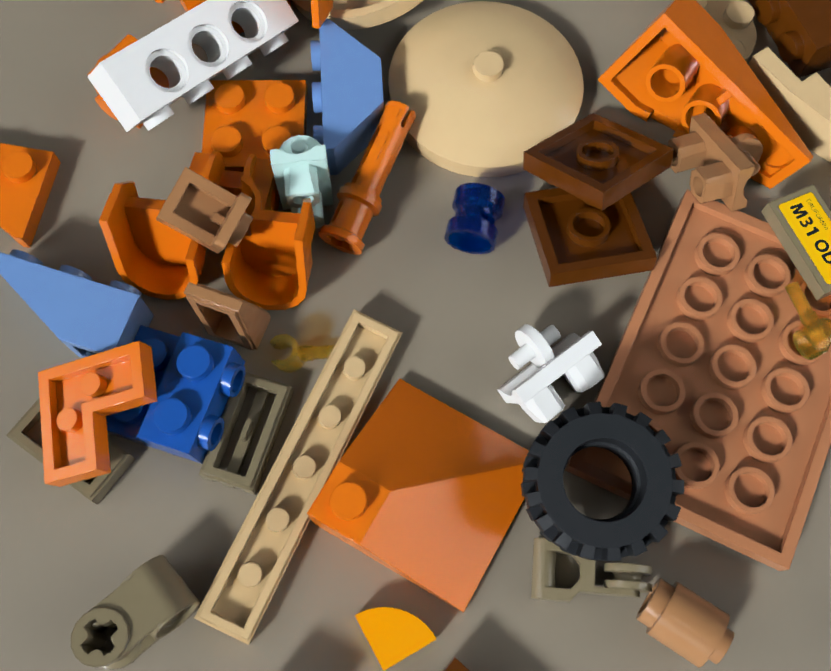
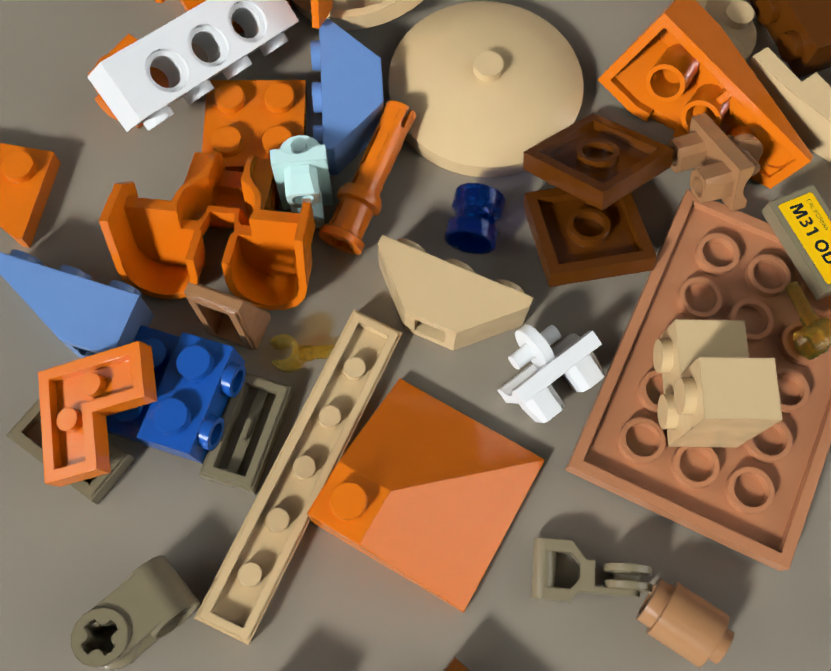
medium nougat bracket [156,167,253,254] -> none
light orange tile [355,607,436,671] -> none
black tyre [521,402,684,561] -> none
none -> tan slope [378,235,534,351]
none -> tan brick [653,319,783,448]

